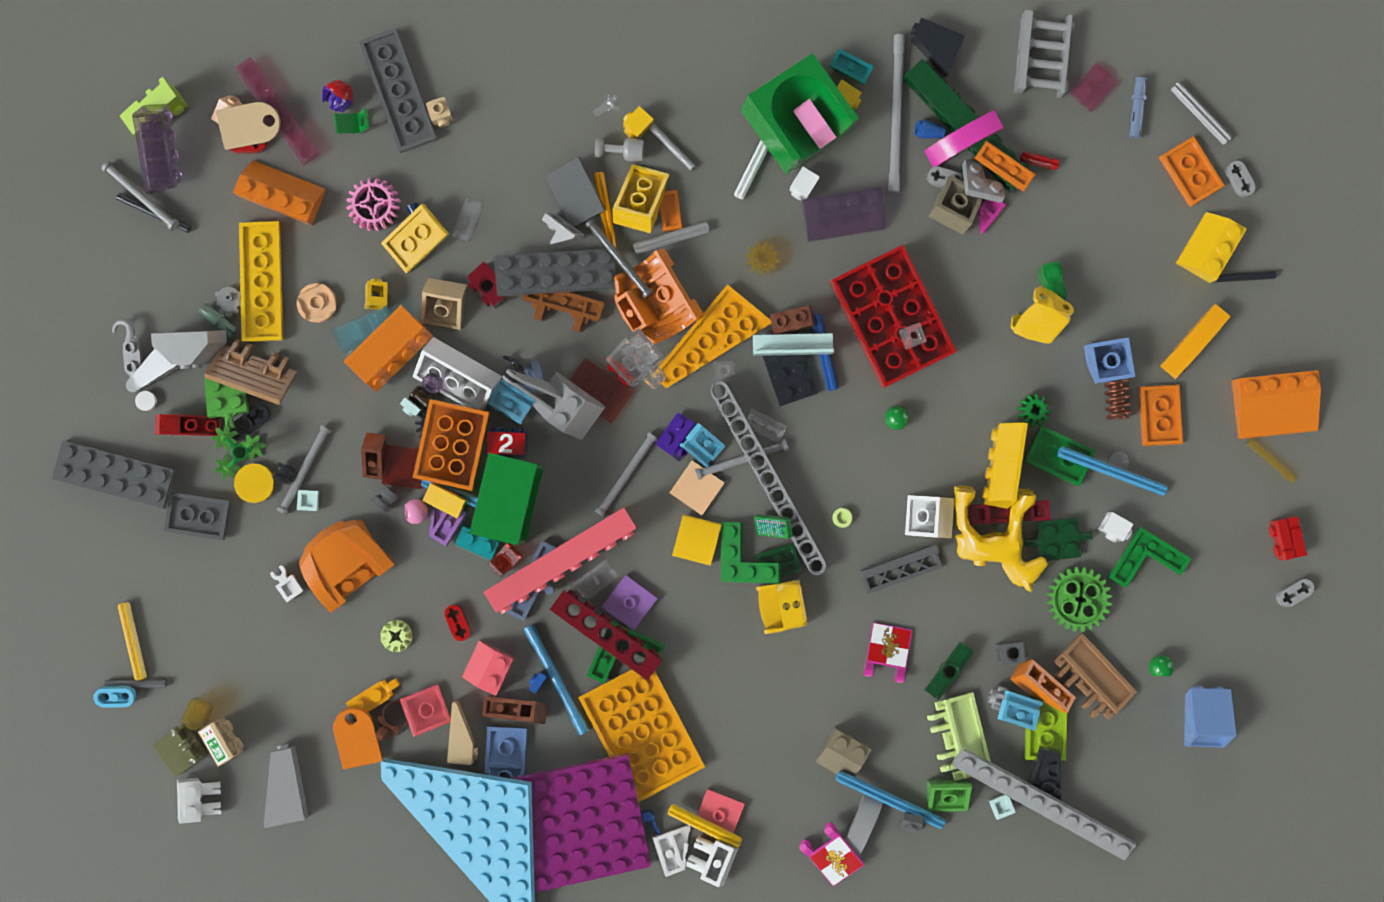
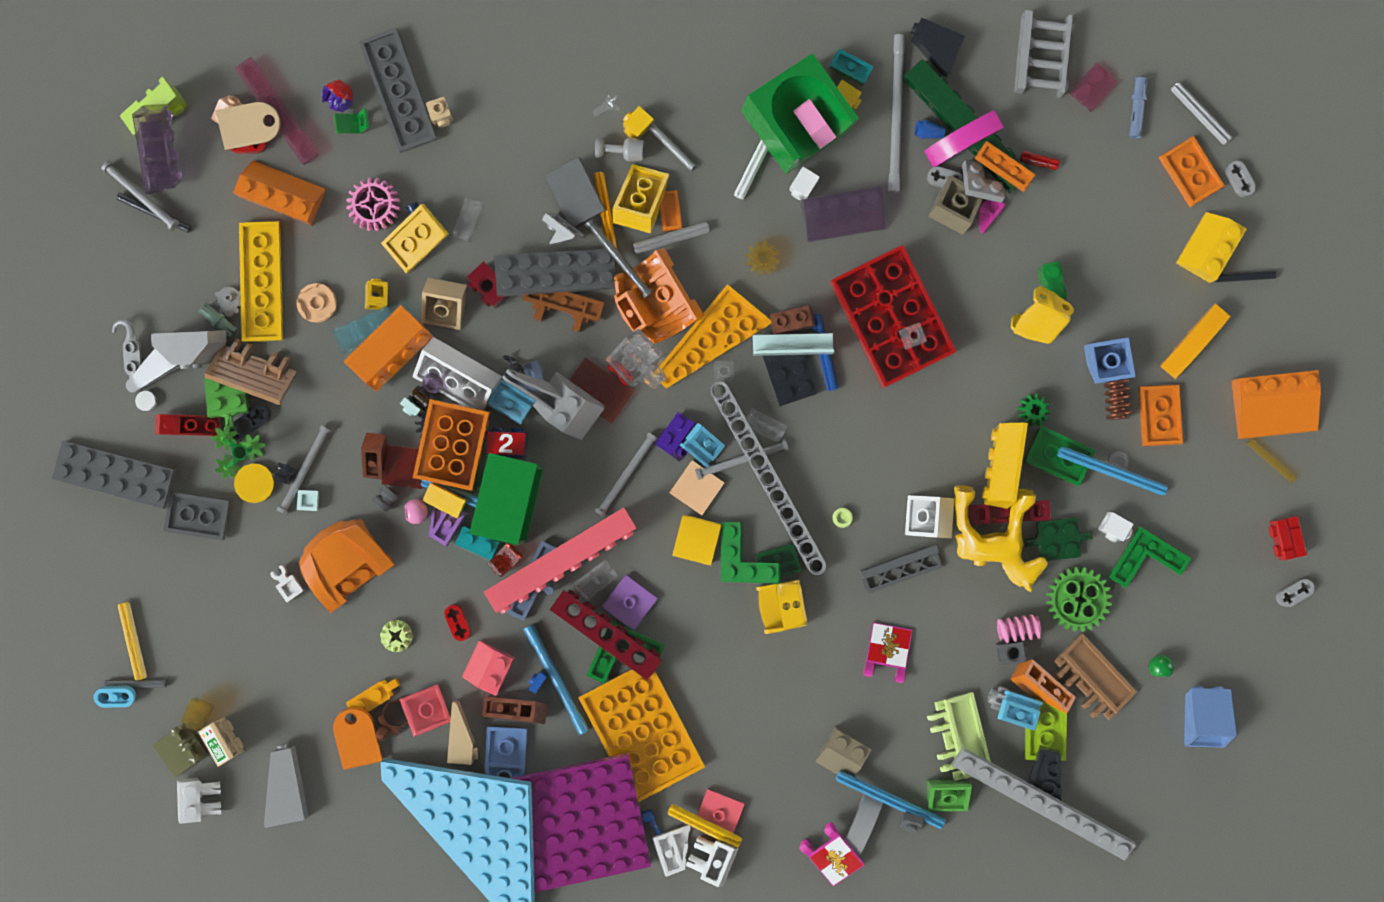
green tile [754,514,793,539] -> none
green piece [885,405,909,430] -> none
dark green piece [924,642,974,701] -> none
light aqua plate [988,794,1016,820] -> none
none -> bright pink piece [997,614,1041,643]

